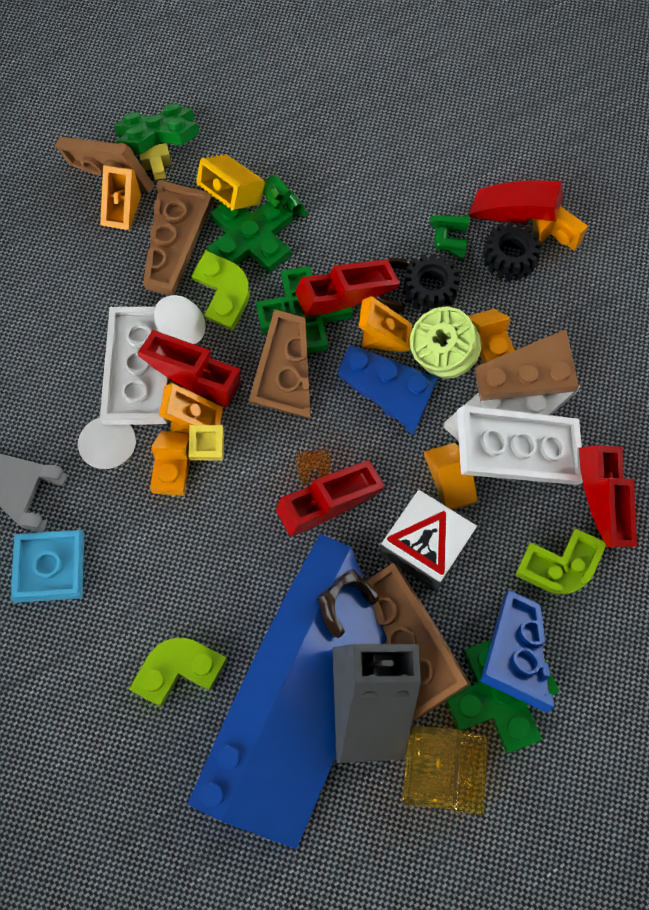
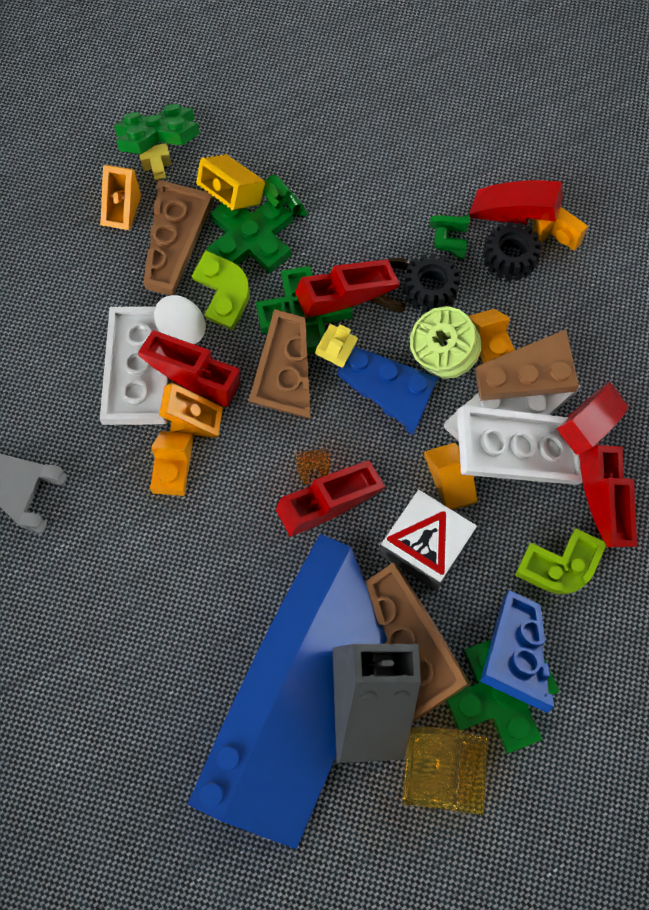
medium azure tile [10,530,85,603] -> none
medium nougat wing [55,137,155,194] -> none
white sticker [78,418,136,469] -> none
lime plate [129,638,228,708] -> none
light yellow tile [189,425,224,461] -> none
dark brown cap [316,569,379,638] -> none
light orange slope [359,296,412,352] -> none
none -> light yellow tile [315,324,358,368]
none -> red slope [556,381,629,455]

